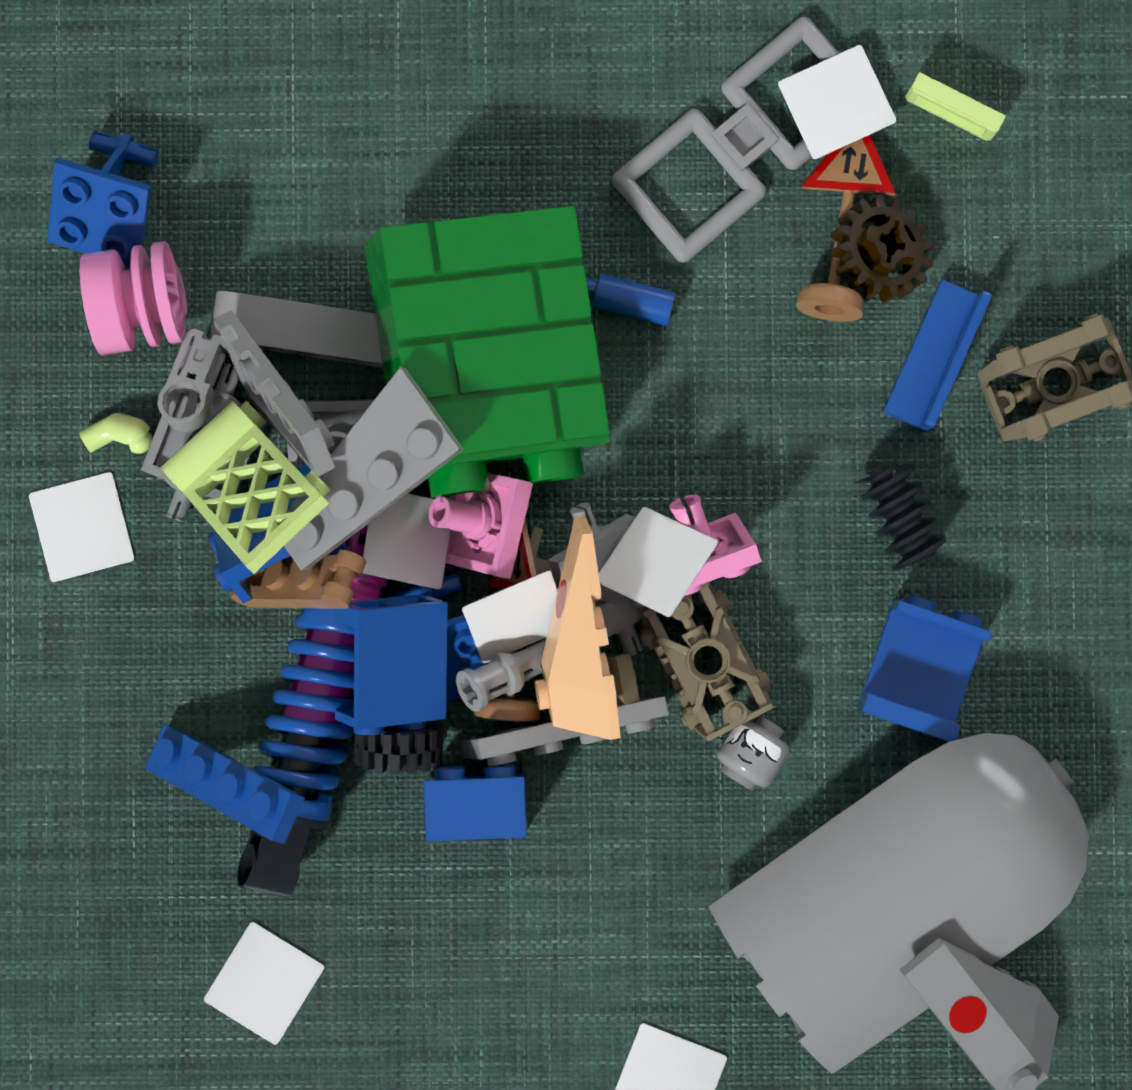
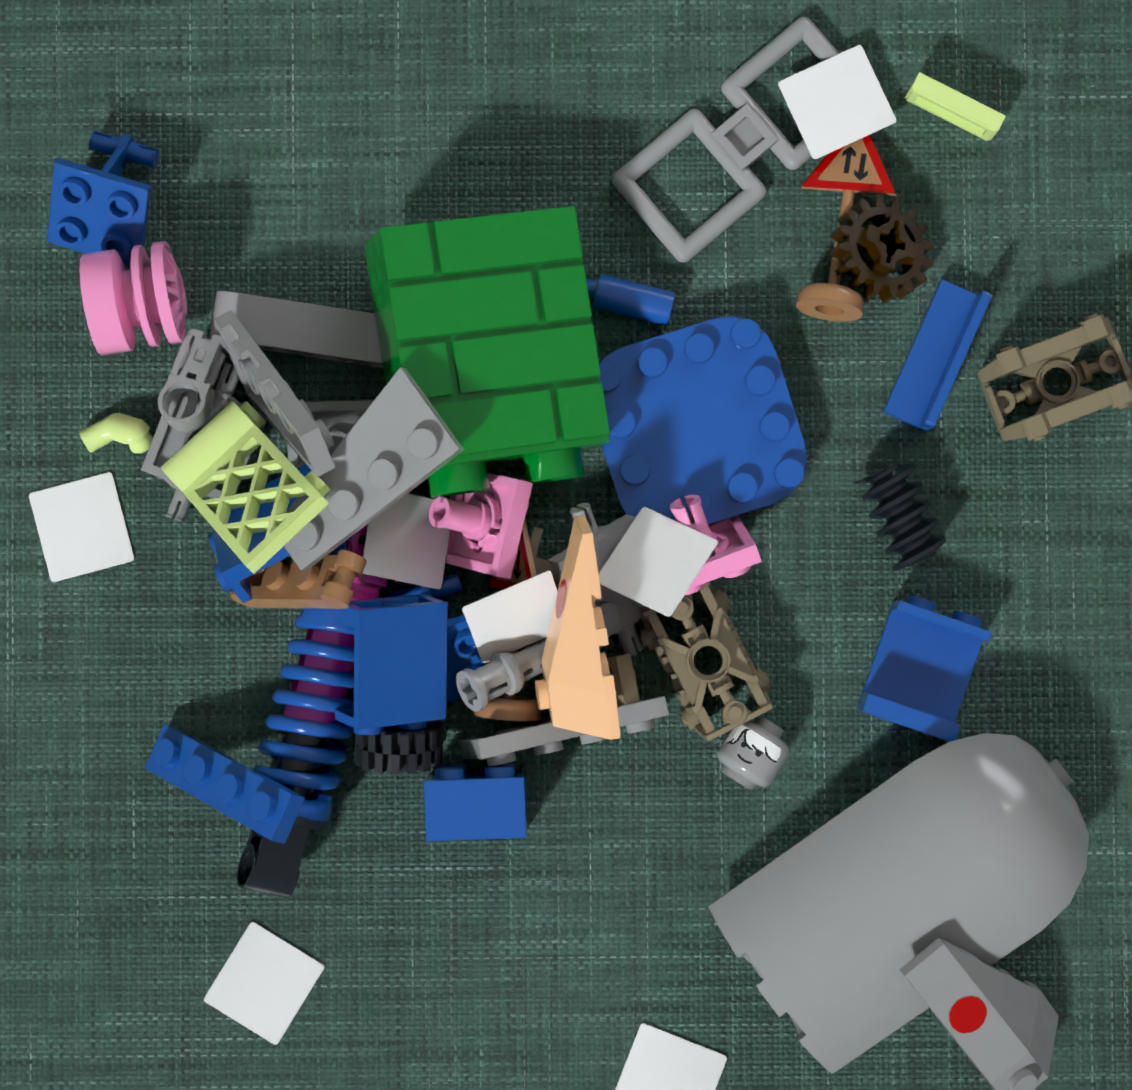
none -> blue plate [599,317,807,524]

